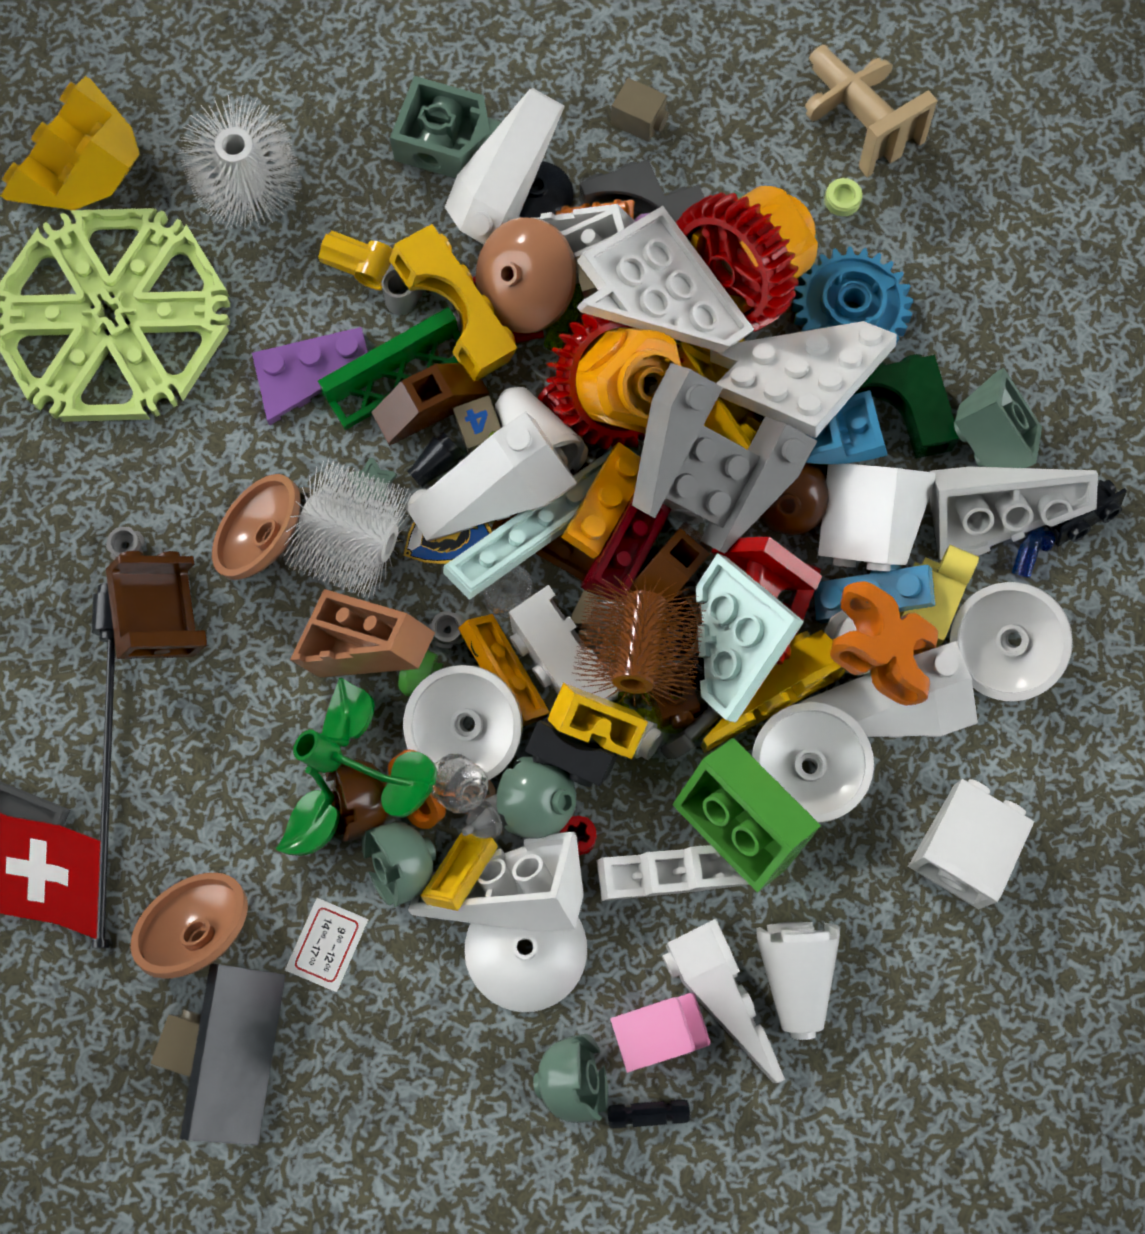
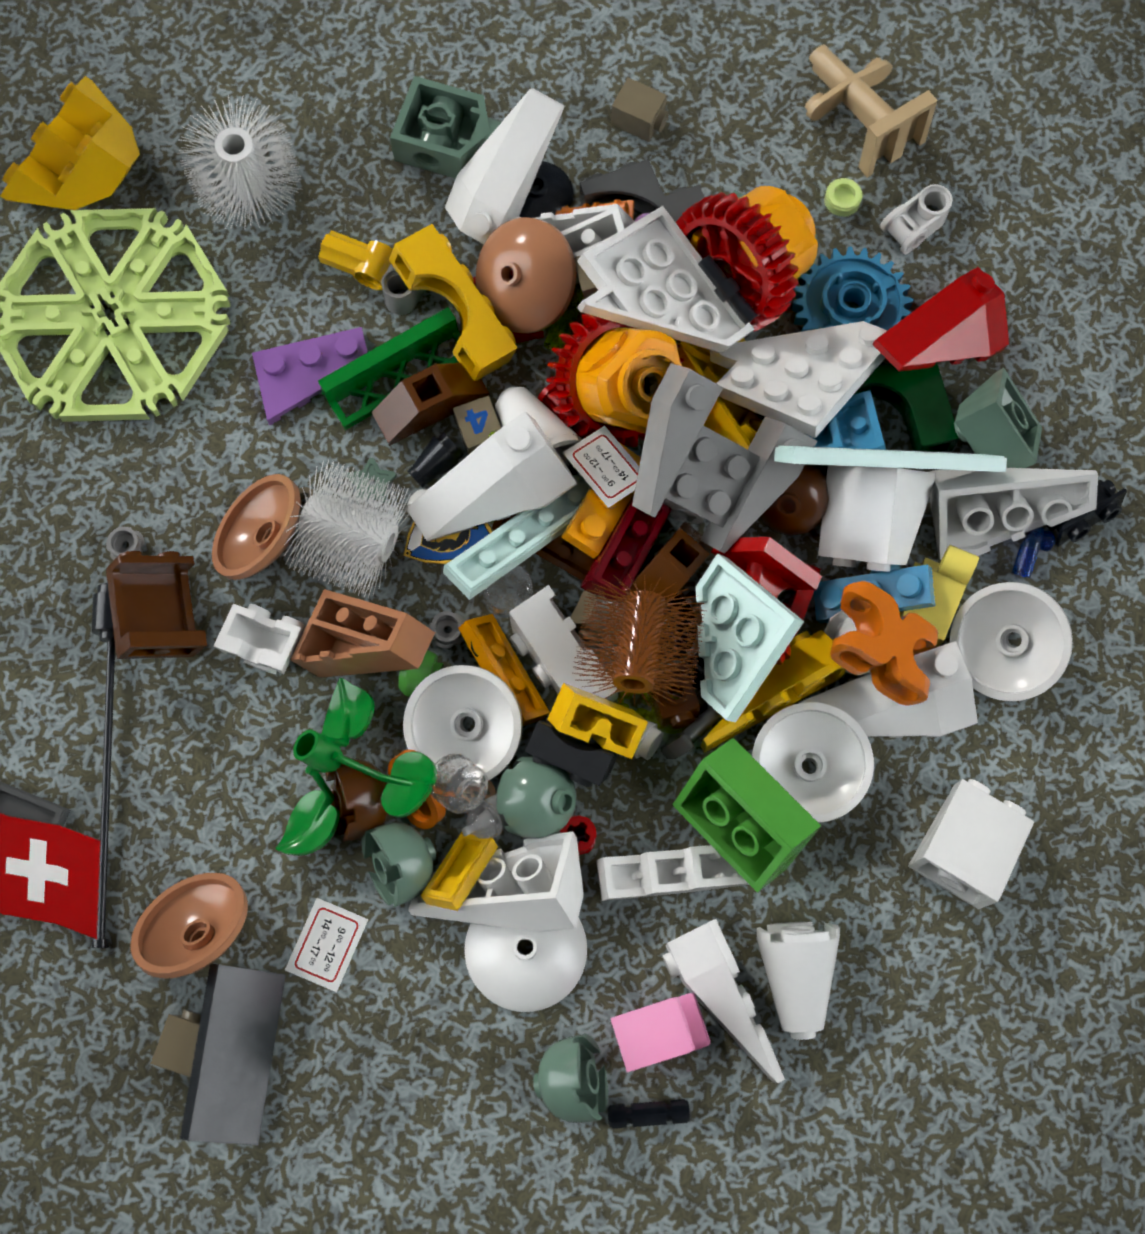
none -> white cylinder [214,604,305,675]
none -> white sticker [562,426,639,508]
none -> black bar [698,254,758,325]
none -> light aqua tile [774,445,1007,472]
none -> red wedge [872,267,1009,372]
none -> white piece [880,184,952,254]

